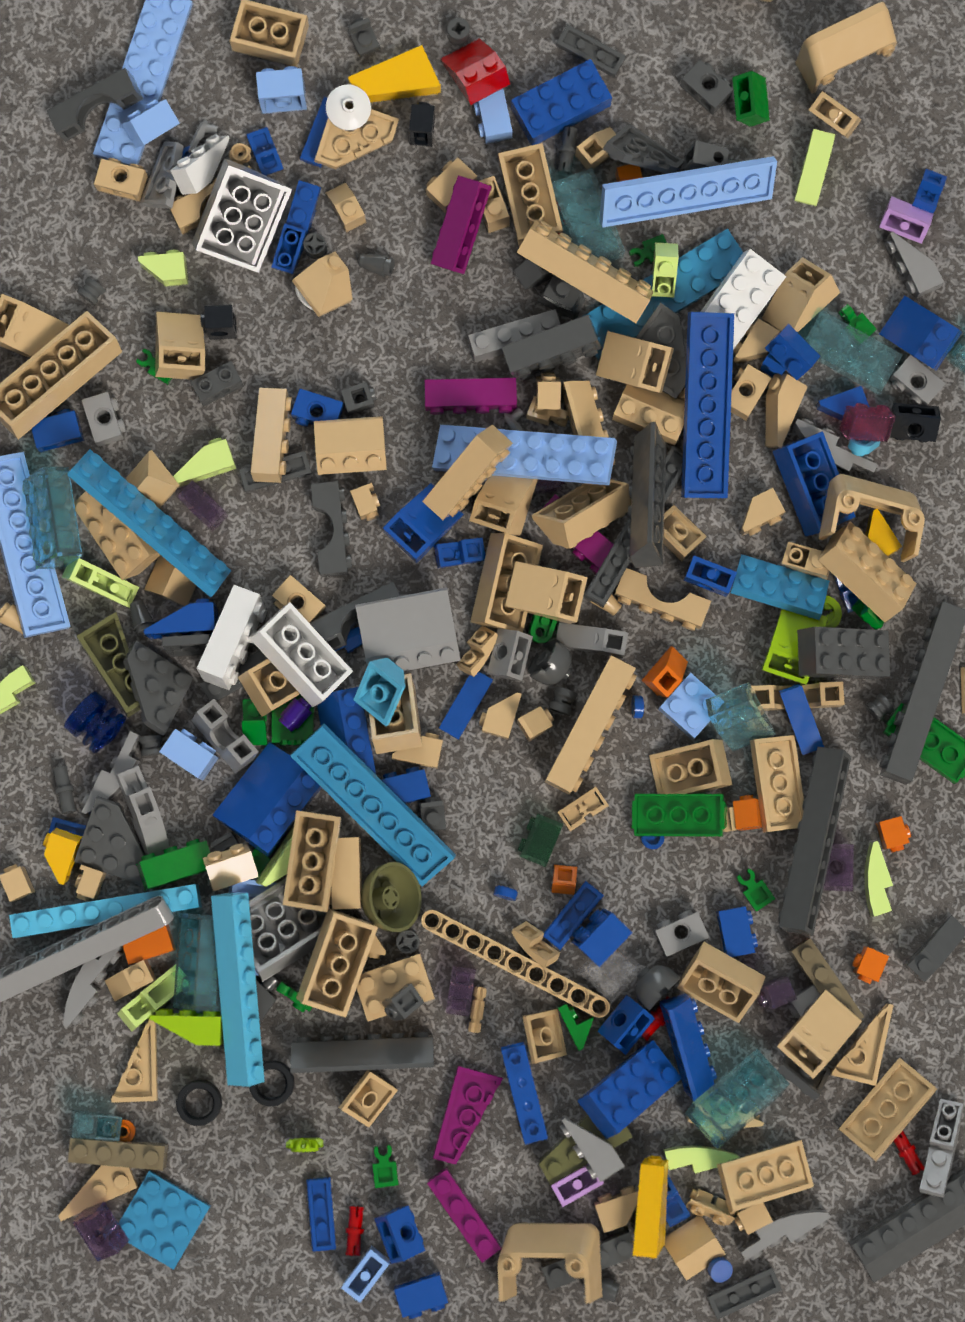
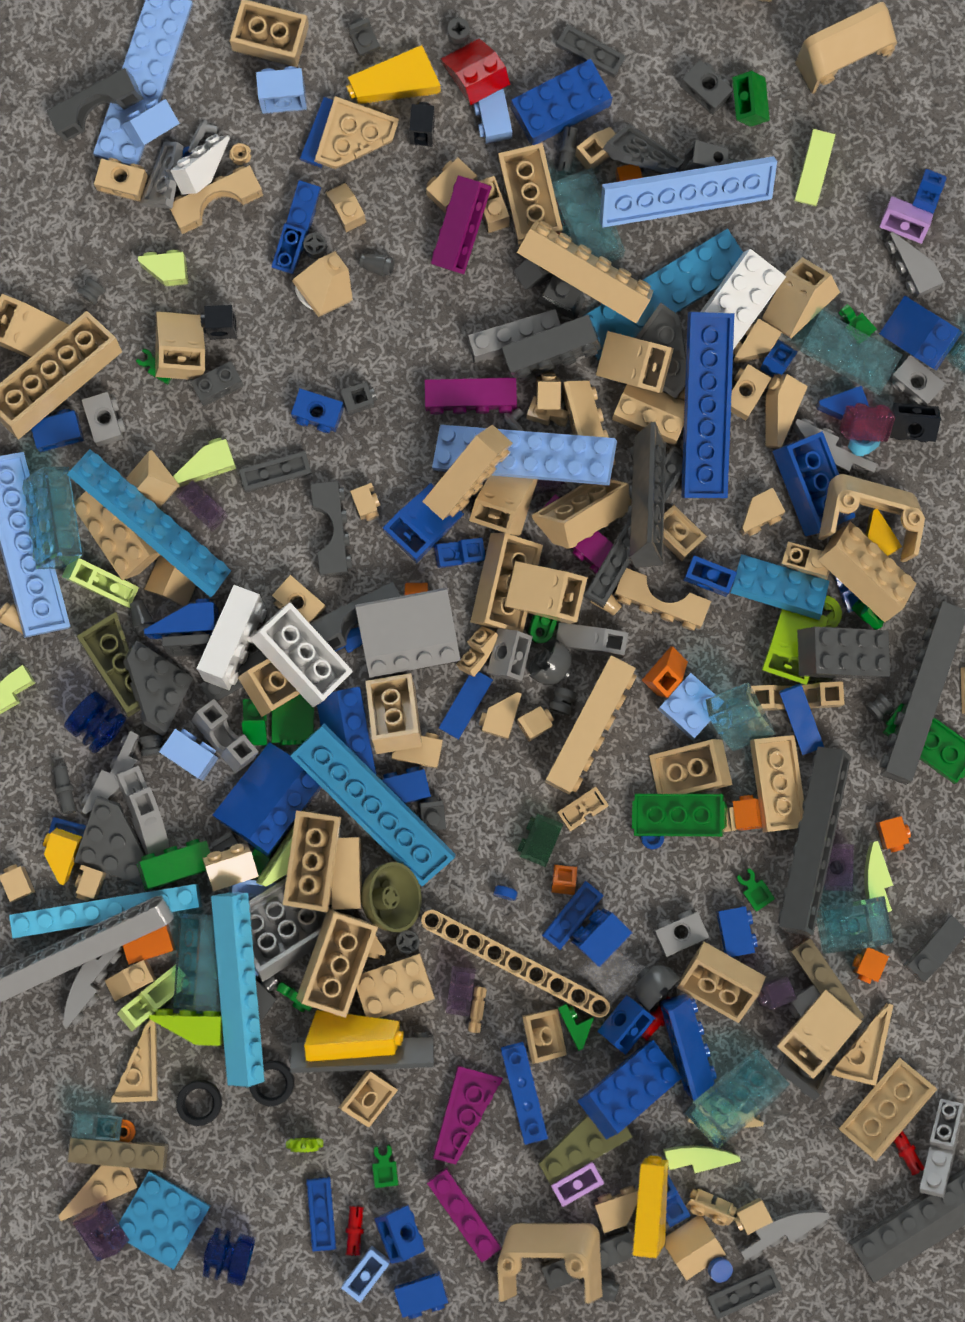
light grey slope [192,158,292,273] -> none
blue slope [246,127,284,176] -> none
tan brick [251,388,293,483] -> none
dark purple brick [278,697,312,732] -> none
tan slope [314,416,387,475] -> none
white dish [326,85,371,131] -> none
medium azure slope [353,658,405,726] -> none
dark grey bracket [382,983,424,1021] -> none
tan slope [512,921,560,968] -> none
light grey slope [560,1116,625,1182] -> none
green plate [629,234,667,267] -> none
blue tile [631,695,644,718] -> none
yellowish green slope [652,243,679,298] -> none
tan plate [717,1140,814,1212] -> none
blue brick [765,324,821,381] -> none
tan brick [809,91,861,138] -> none
none -> clear blue wheel [203,1227,256,1287]
none -> yellow slope [304,1010,403,1061]
none -> orange slope [404,583,428,595]
none -> clear light blue slope [817,896,894,954]

